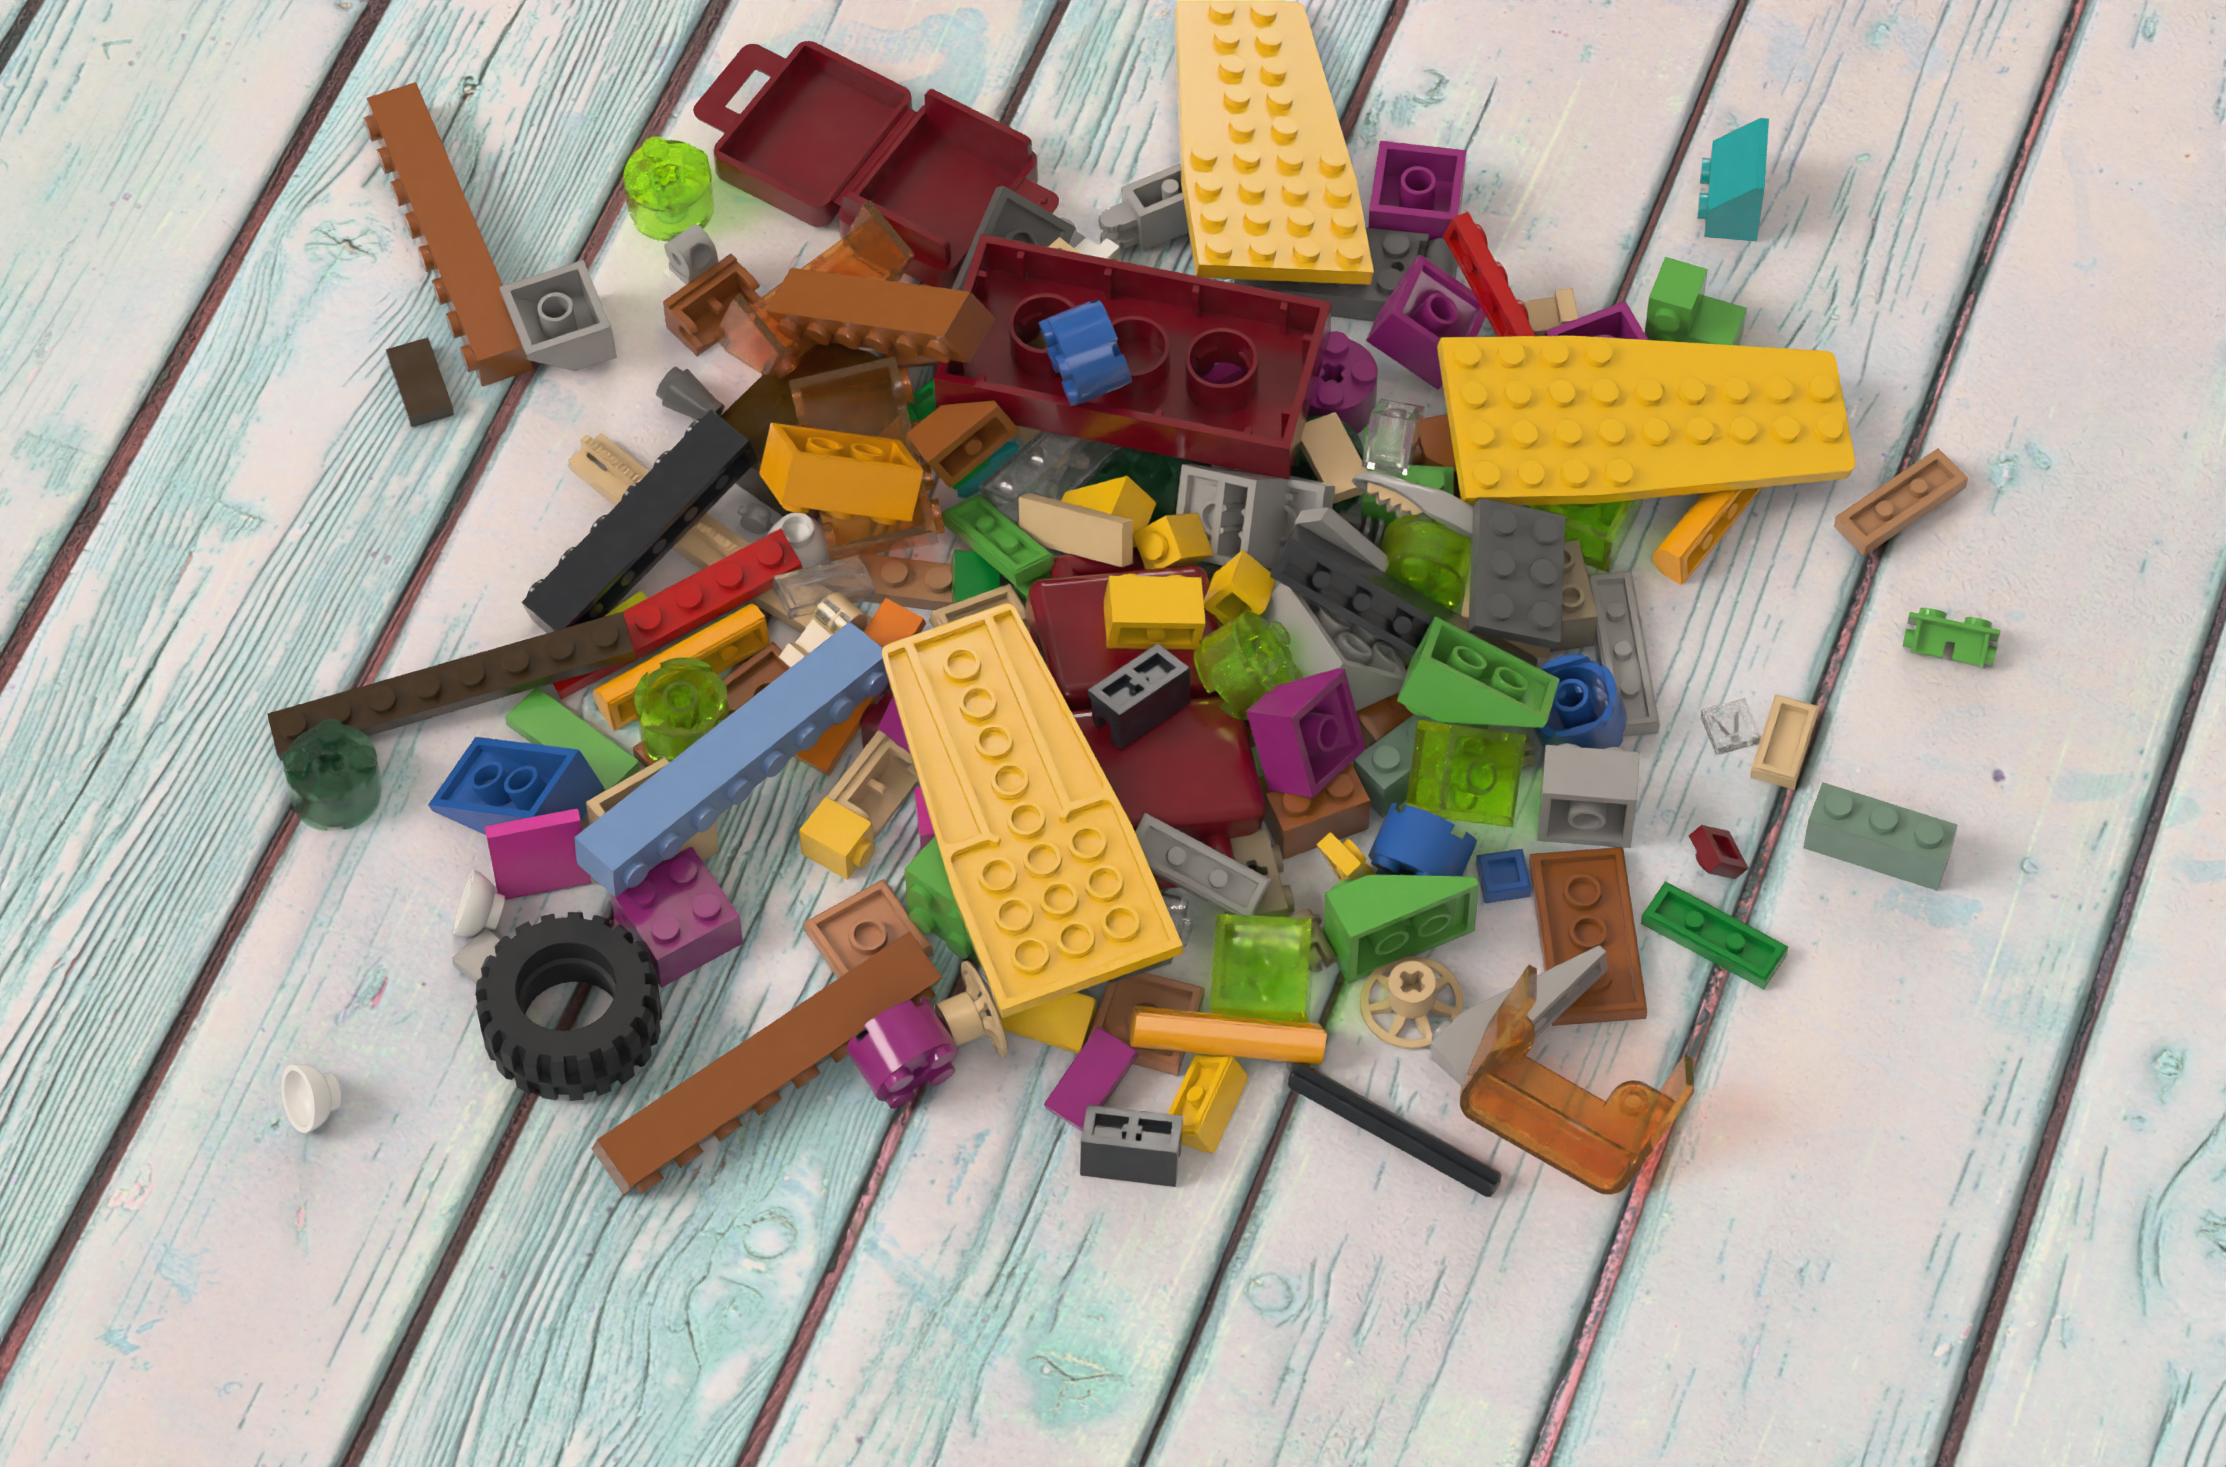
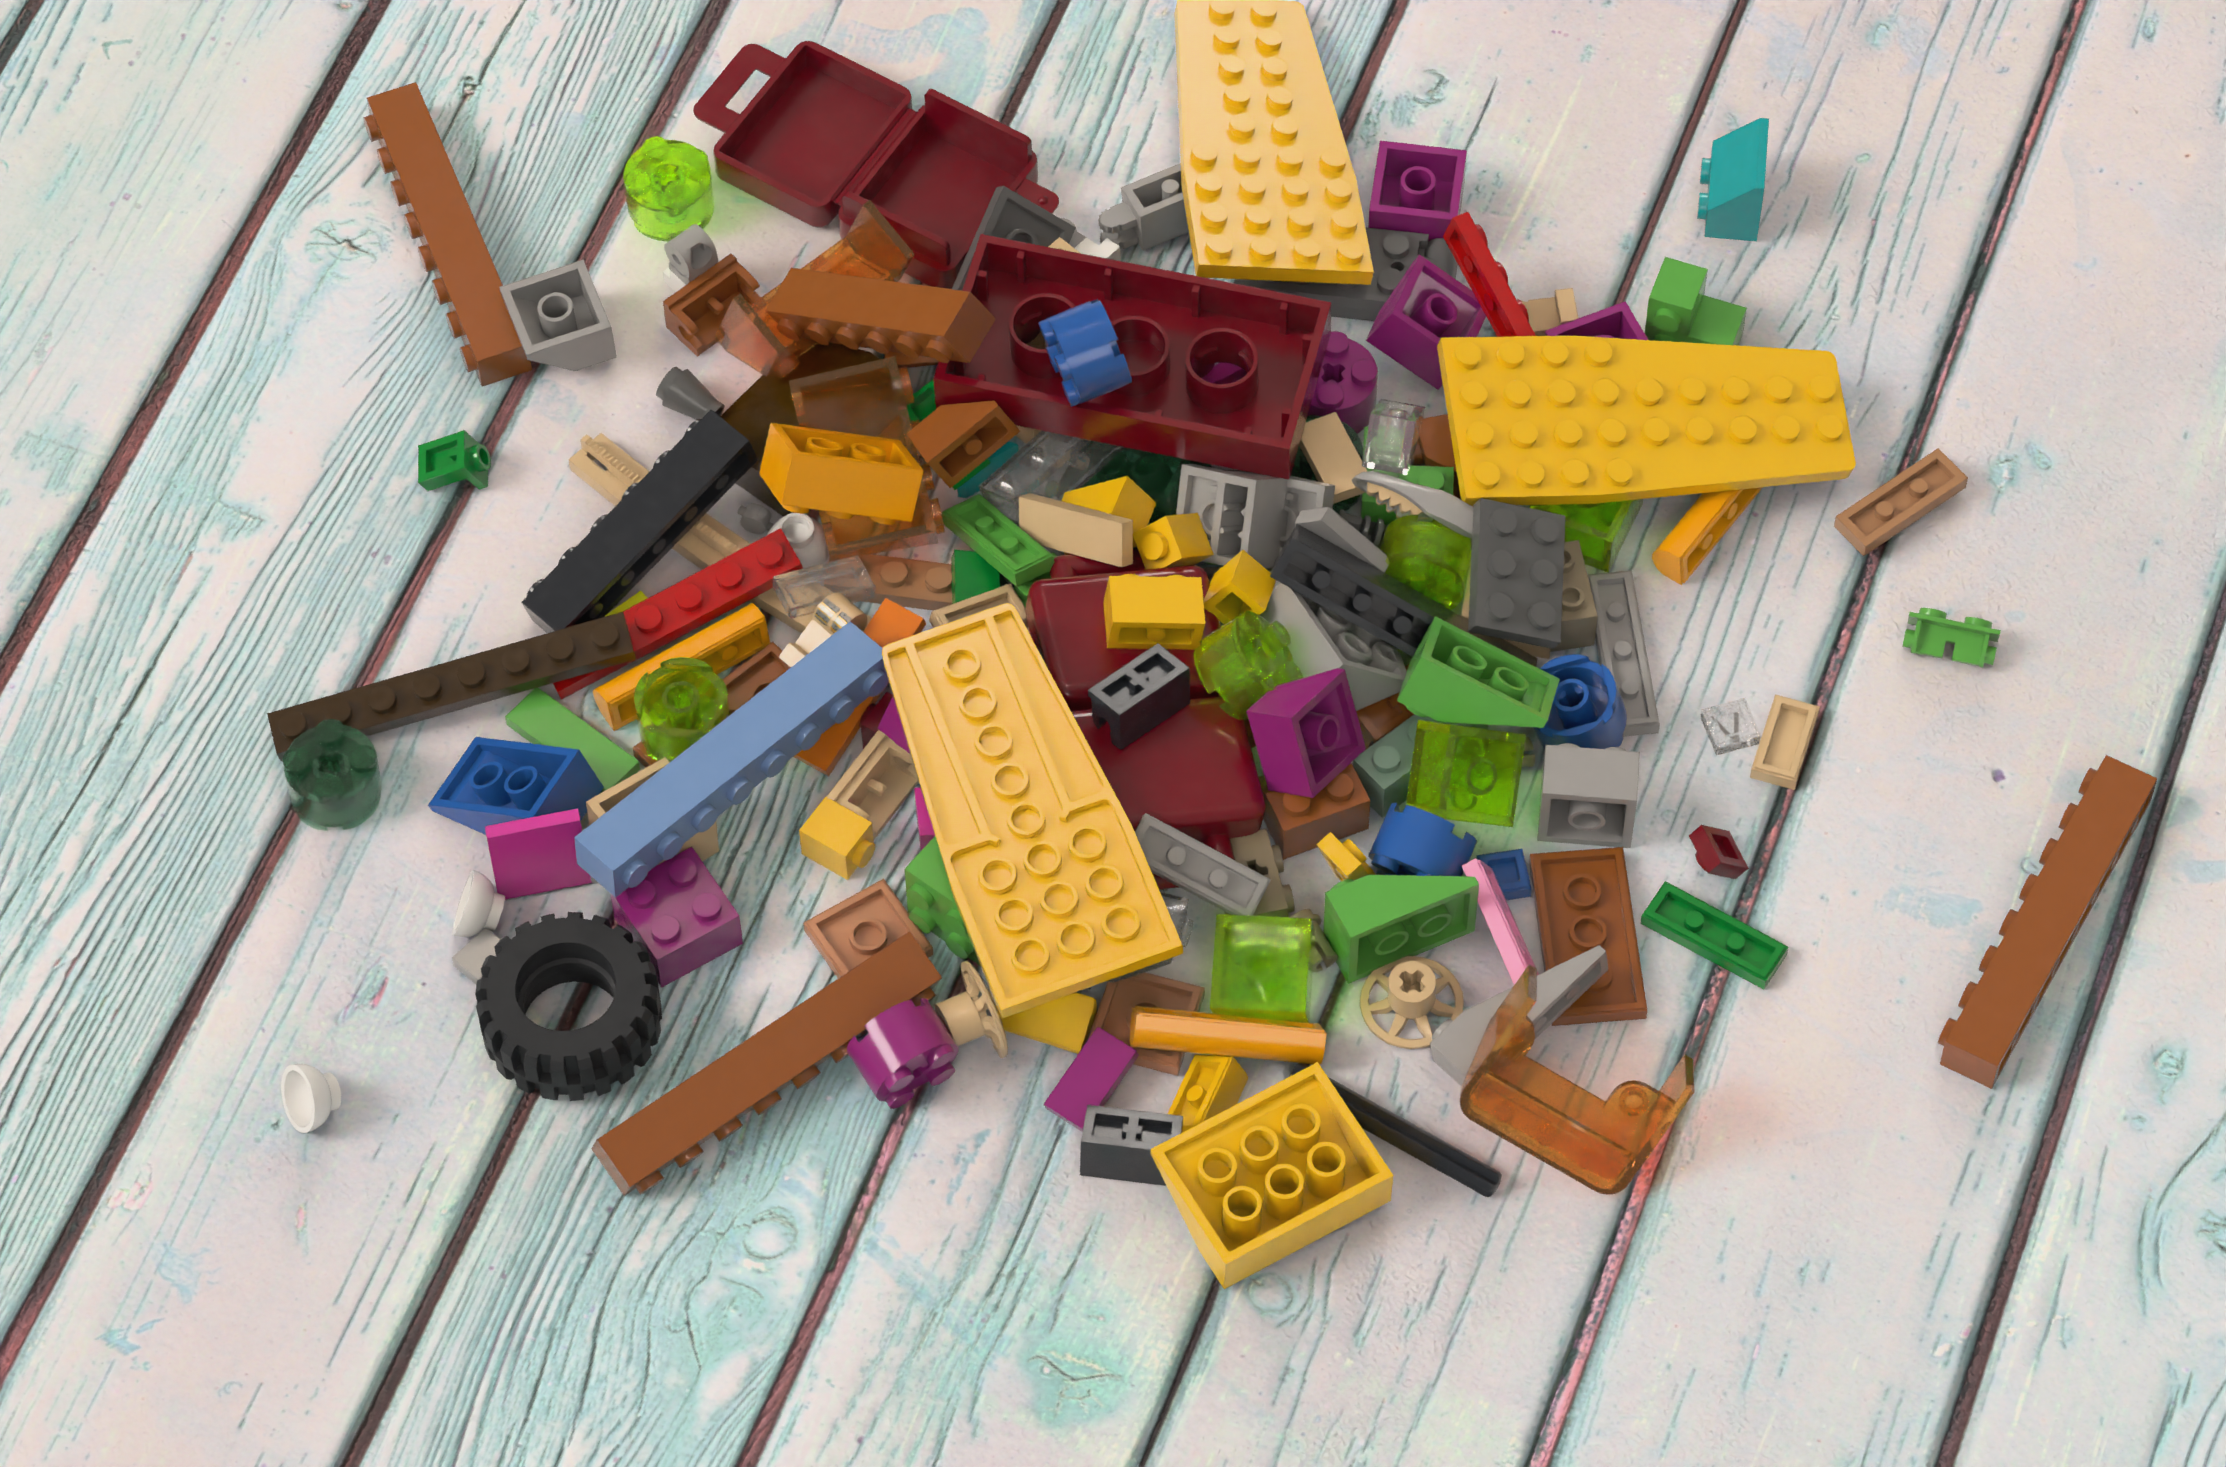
dark brown tile [386,337,454,427] -> none
sand green brick [1803,782,1958,891] -> none
none -> green bracket [418,430,491,491]
none -> yellow slope [1150,1062,1394,1289]
none -> bright pink tile [1461,858,1539,986]
none -> dark orange brick [1938,755,2157,1089]

